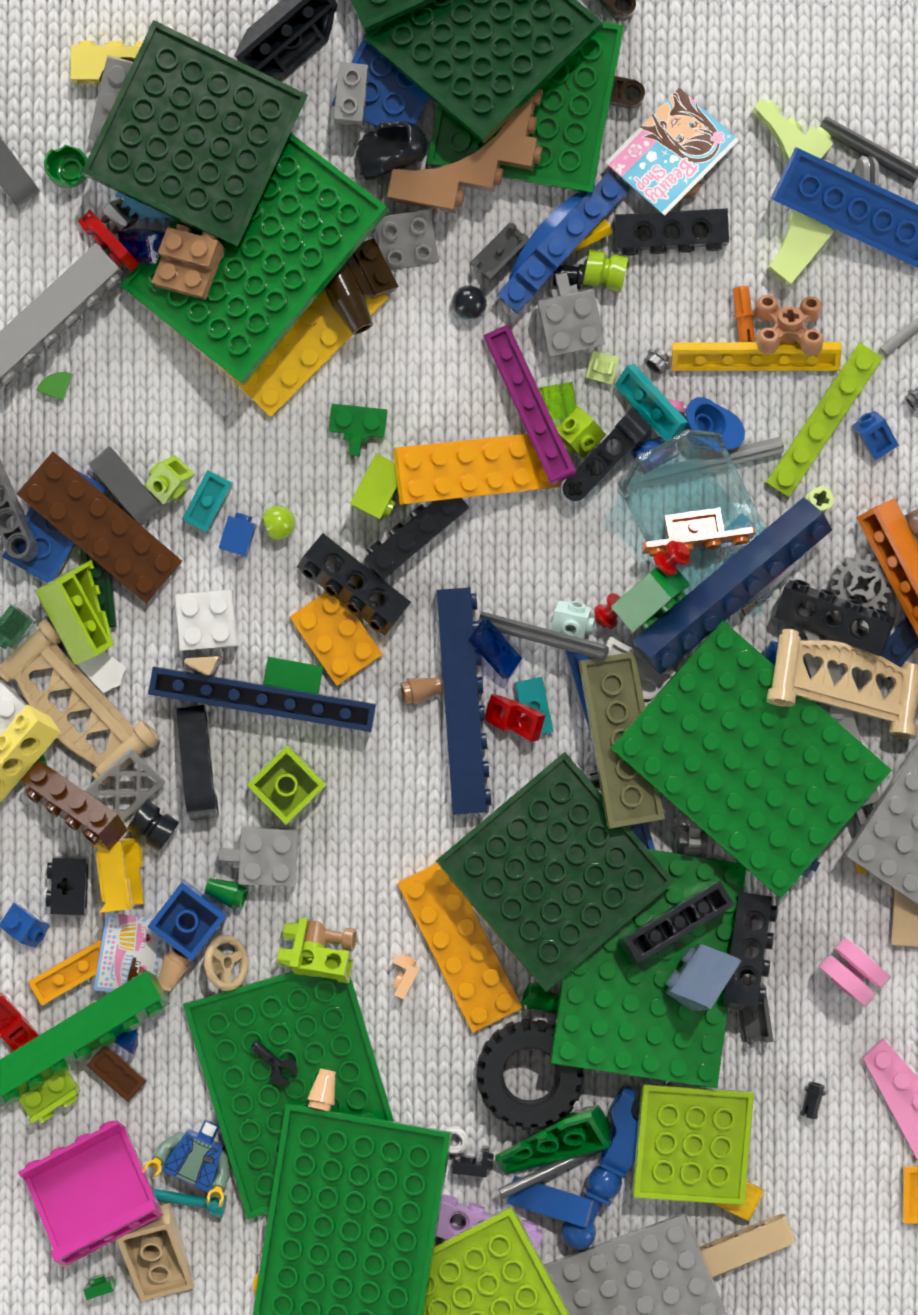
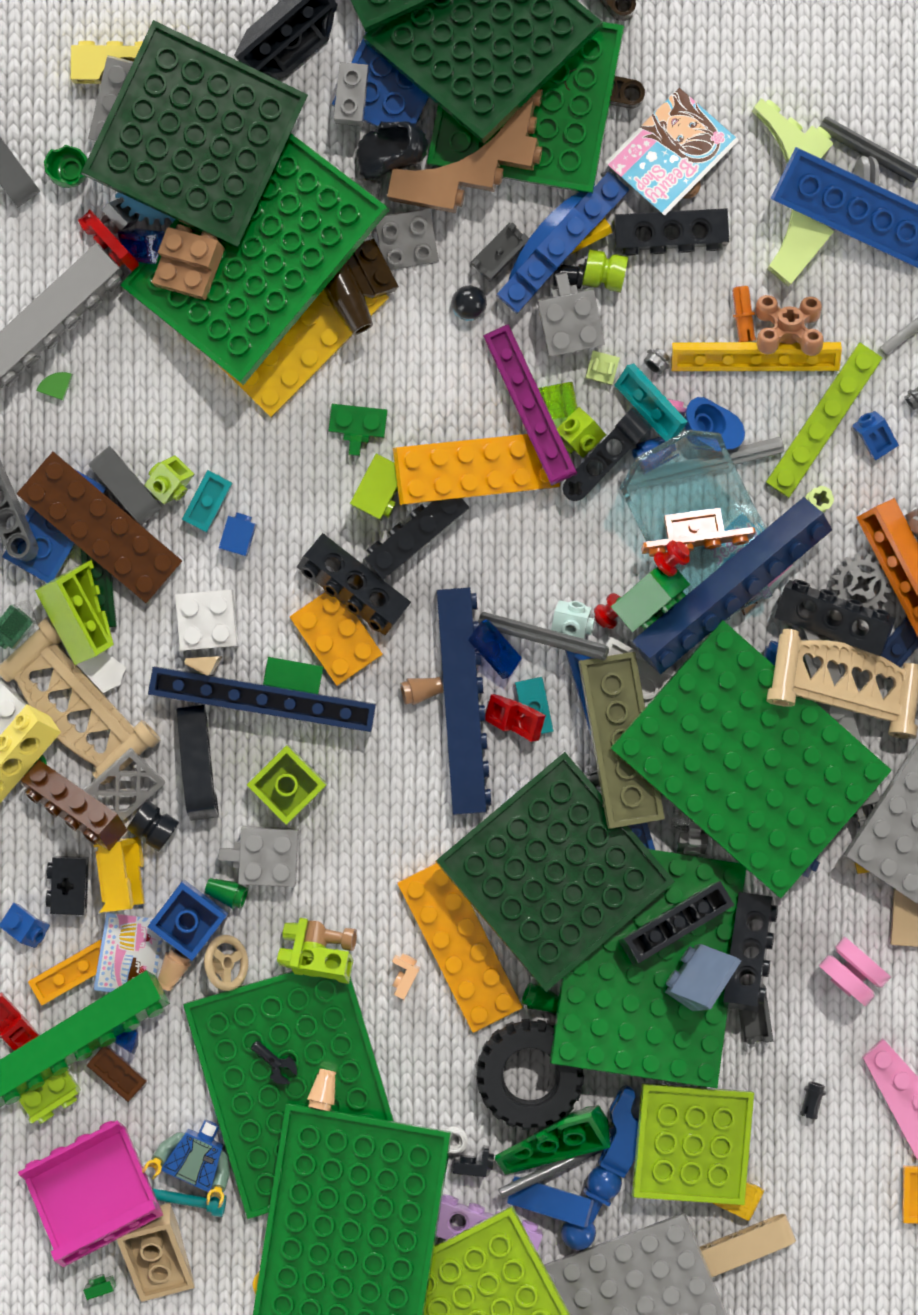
lime piece [262,505,296,540] -> none

